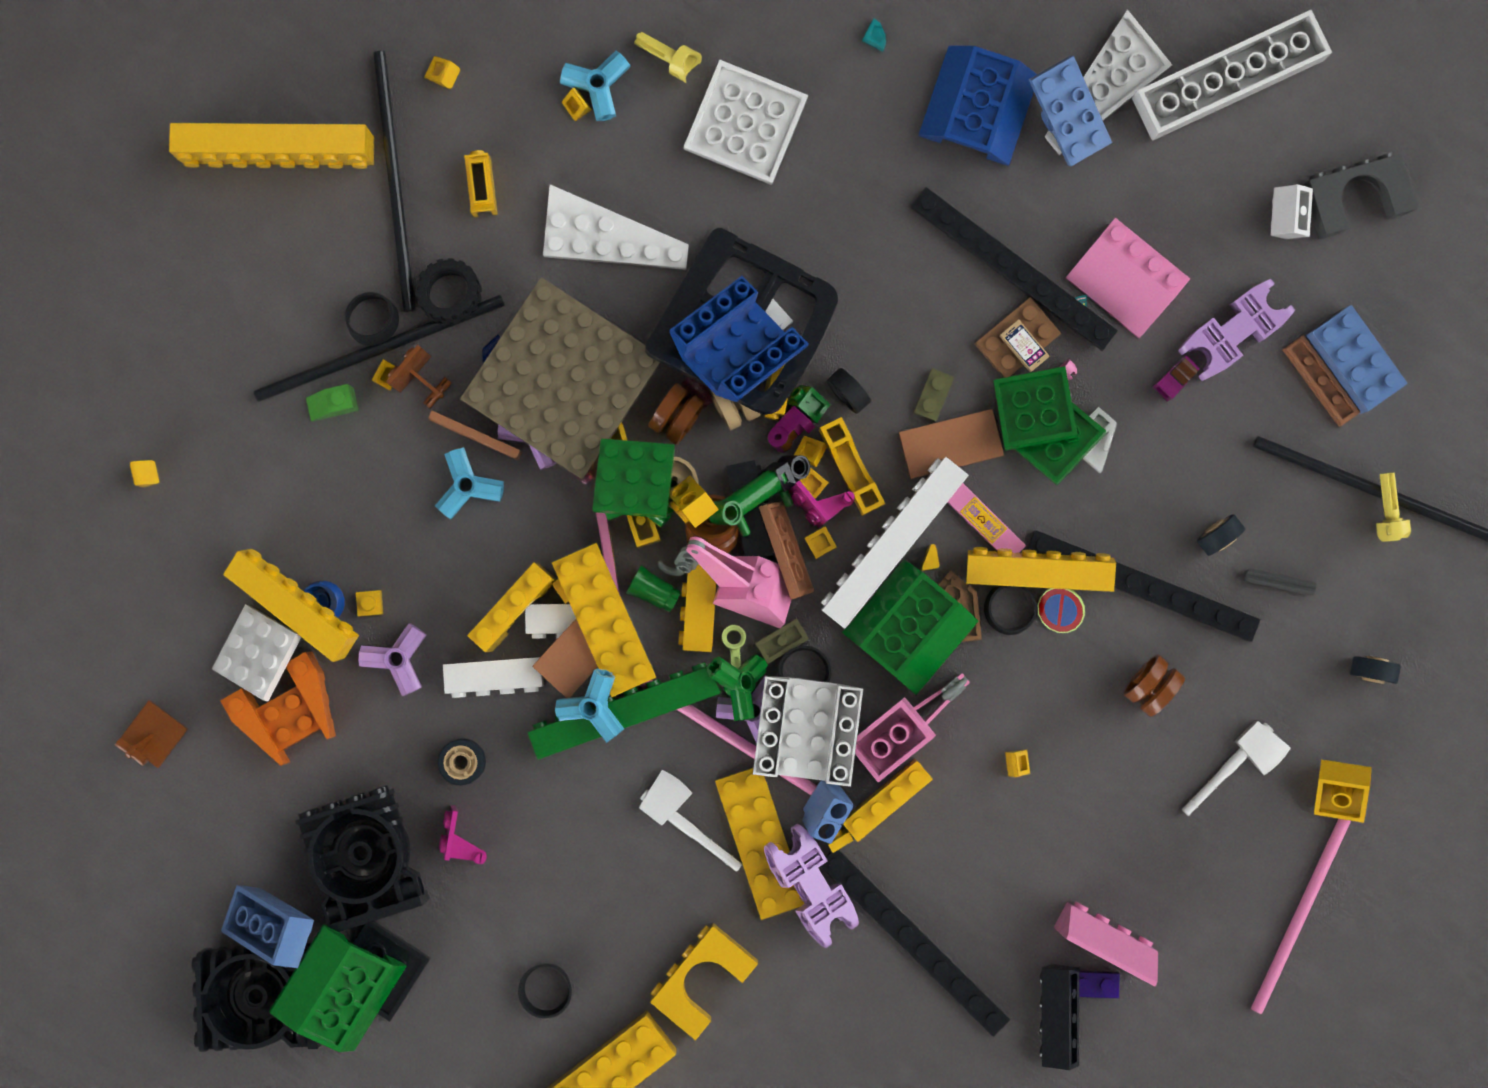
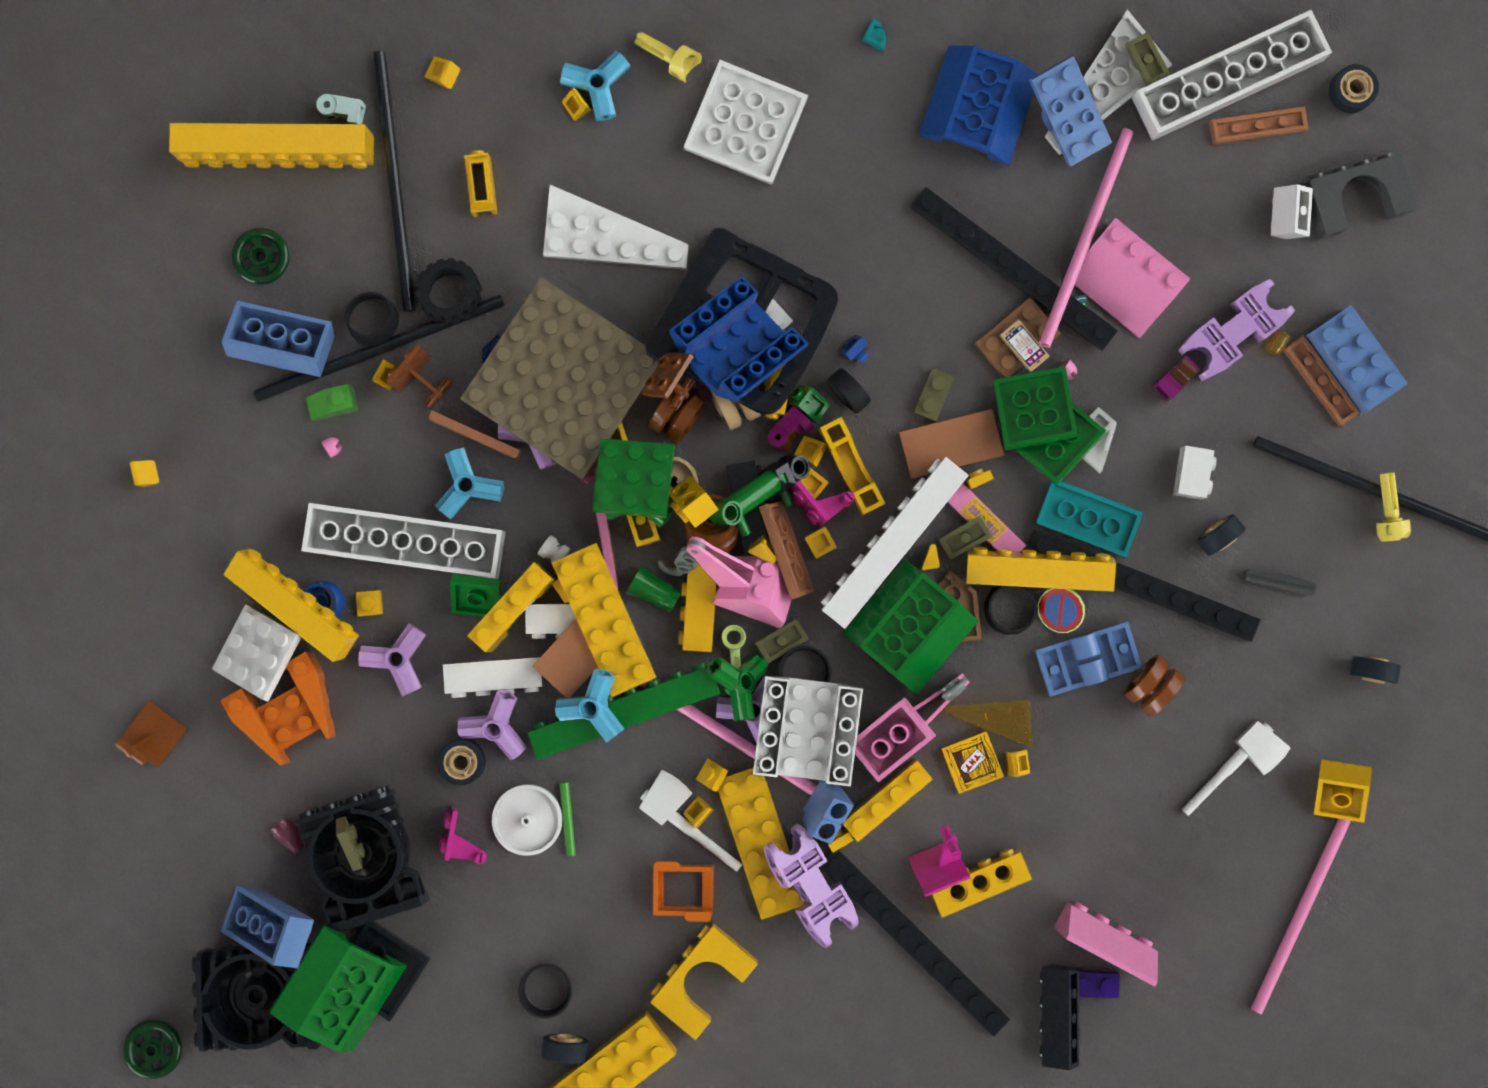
none -> dark green plate [123,1020,182,1079]
none -> medium blue brick [222,301,335,377]
none -> dark green plate [232,228,289,285]
none -> clear pink cone [270,817,305,855]
none -> white brick [301,503,506,579]
none -> light aqua leg [316,94,366,124]
none -> bright pink hinge [321,437,342,458]
none -> olive plate [336,816,365,871]
none -> green plate [450,574,501,617]
none -> lavender piece [457,690,527,760]
none -> white piece [492,784,563,856]
none -> white wheel [538,535,571,564]
none -> black wheel [541,1034,589,1064]
none -> bright green bar [559,782,576,856]
none -> dark orange plate [641,352,696,411]
none -> orange piece [653,861,714,922]
none -> yellow slope [682,796,714,828]
none -> yellow plate [696,758,728,792]
none -> yellow slope [748,534,777,564]
none -> blue tile [838,335,870,363]
none -> dark pink plate [908,825,971,897]
none -> yellow brick [932,848,1032,918]
none -> olive plate [939,514,993,560]
none -> tile [941,731,1004,794]
none -> clear yellow wing [944,700,1033,747]
none -> yellow plate [966,469,994,490]
none -> medium blue plate [1034,622,1142,697]
none -> teal plate [1035,481,1143,558]
none -> bright pink piece [1039,128,1134,348]
none -> olive plate [1125,32,1170,86]
none -> white brick [1173,446,1216,500]
none -> nougat tile [1209,106,1309,145]
none -> clear yellow hinge [1264,330,1291,357]
none -> wheel [1329,64,1379,113]

